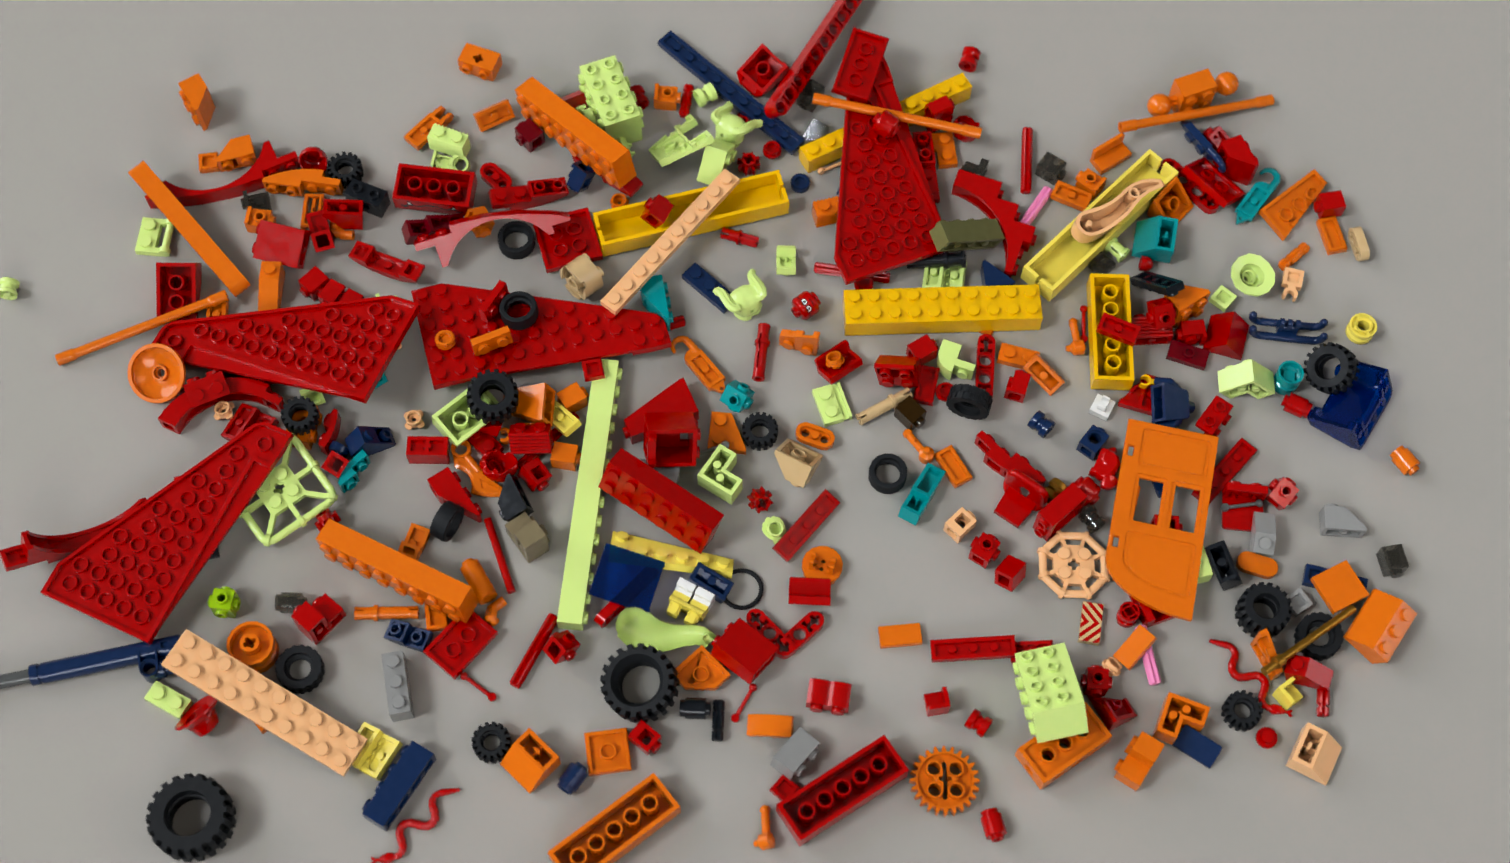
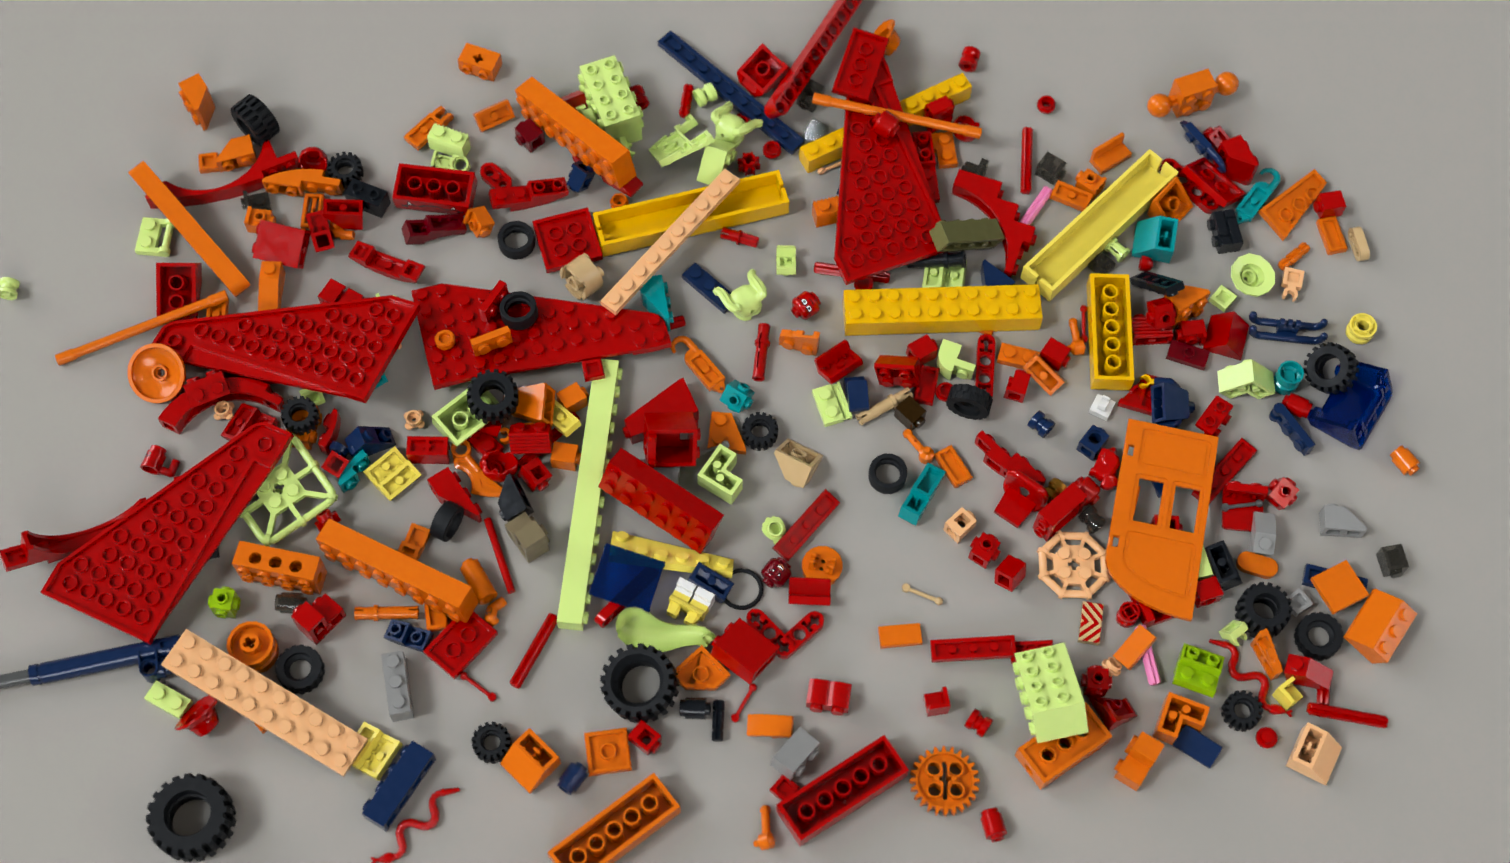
red brick [298,266,329,302] -> none
slope [414,210,571,267] -> none
red brick [542,630,581,665] -> none
red brick [640,194,674,229] -> none
orange brick [654,83,681,111] -> none
red gear [747,486,774,513] -> none
dark blue tile [791,173,810,193] -> none
orange plate [795,422,835,450] -> none
orange plate [825,351,845,369] -> none
light nougat animal [1071,178,1166,243] -> none
red plate [1096,313,1141,347] -> none
orange piece [1118,94,1274,133] -> none
pearl gold bar [1261,605,1356,676] -> none
none -> red piece [140,445,180,477]
none -> black tyre [230,94,280,146]
none -> orange brick [232,541,328,595]
none -> light yellow slope [363,446,421,501]
none -> dark red head [761,557,792,588]
none -> dark blue slope [844,376,869,412]
none -> orange hat [873,19,901,56]
none -> tan hinge [902,583,943,605]
none -> red plate [1037,95,1056,114]
none -> red brick [1040,337,1071,372]
none -> lime brick [1172,643,1225,698]
none -> red brick [1195,576,1224,608]
none -> black brick [1207,209,1243,254]
none -> yellowish green tile [1219,620,1249,646]
none -> dark blue plate [1269,403,1316,456]
none -> red axle [1306,702,1389,728]

